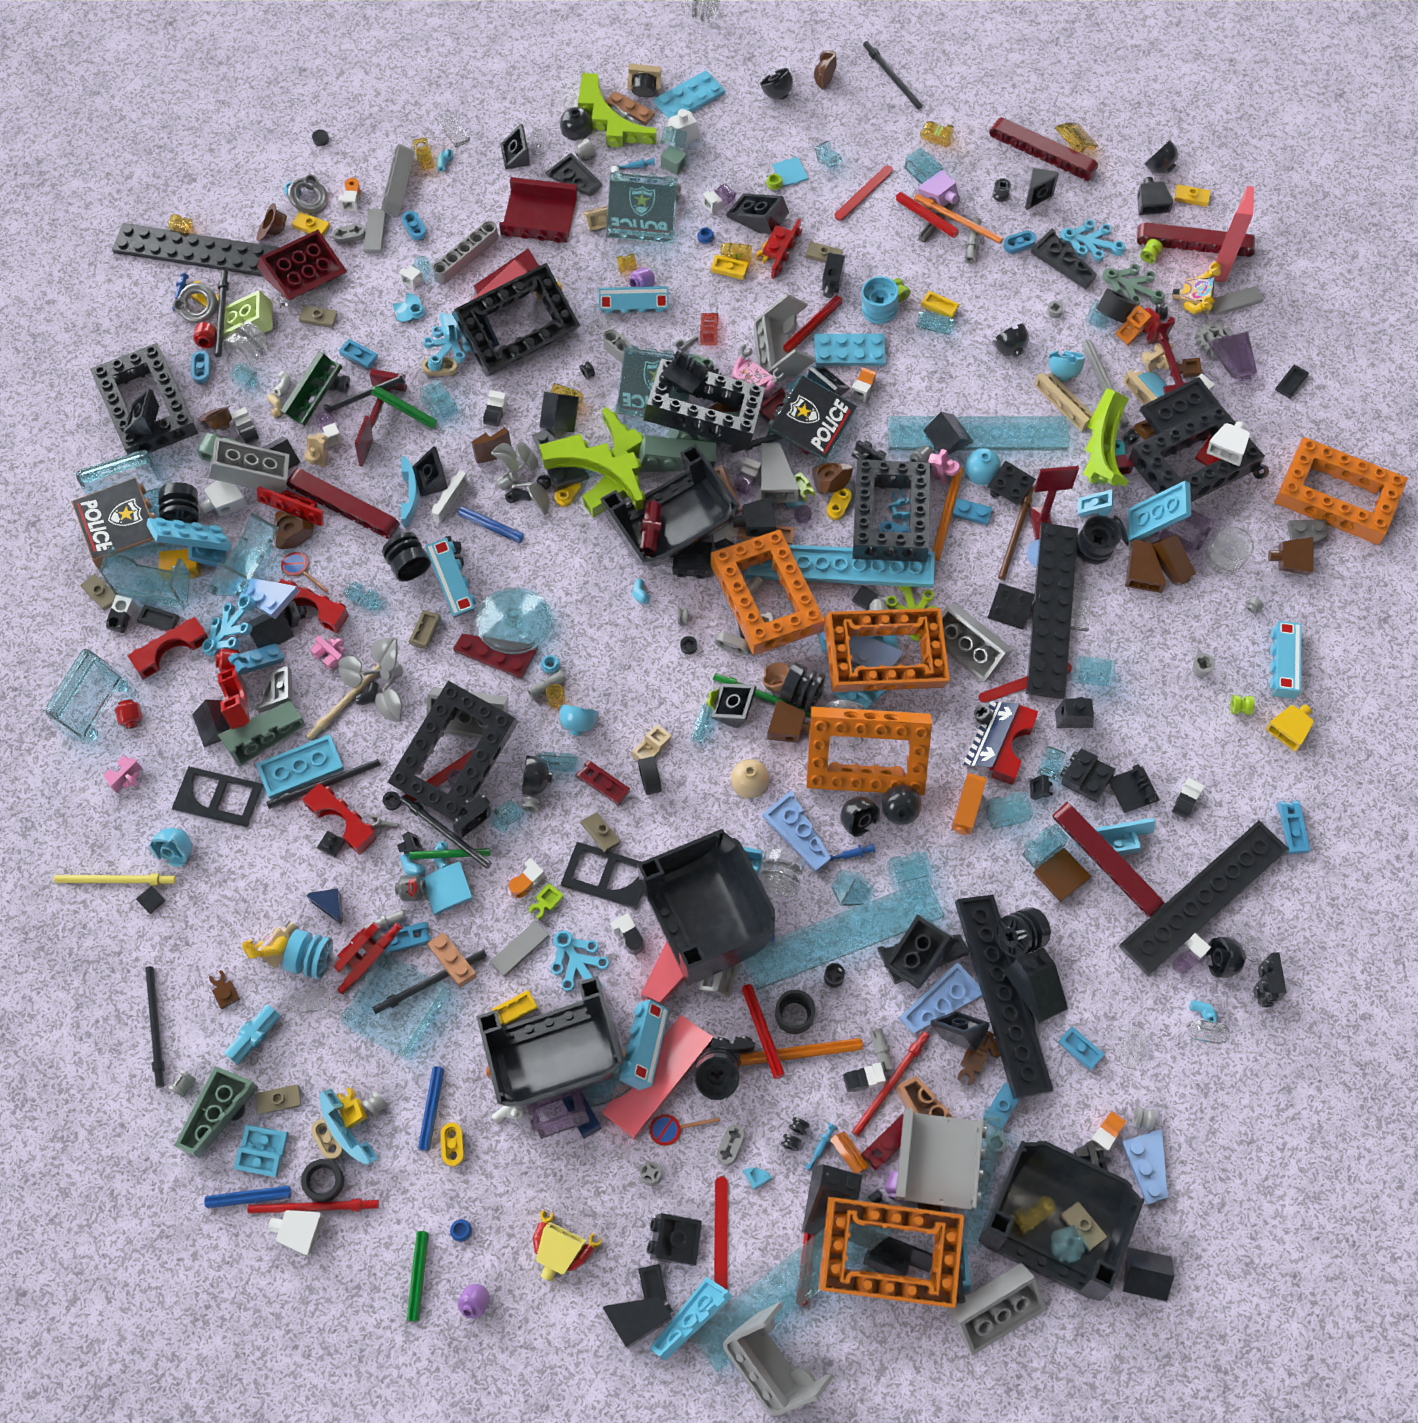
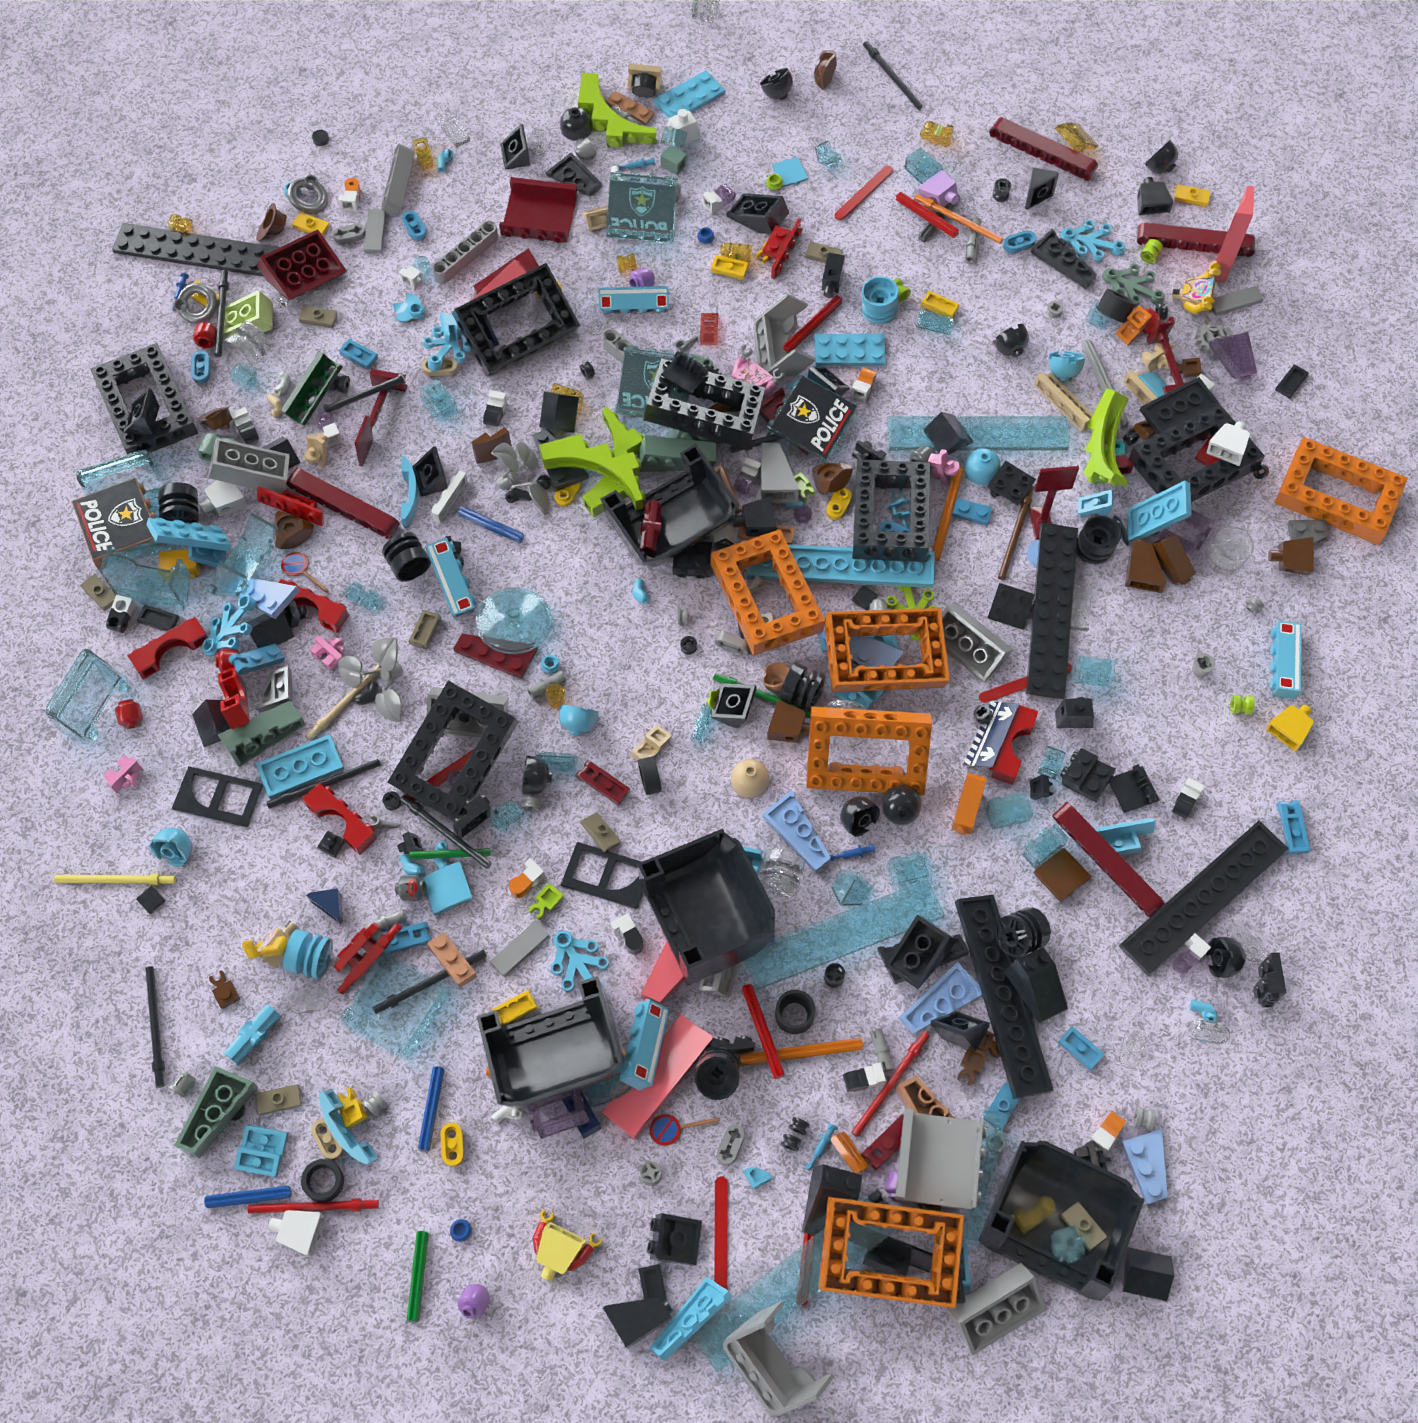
green axle [371,386,437,429] -> none

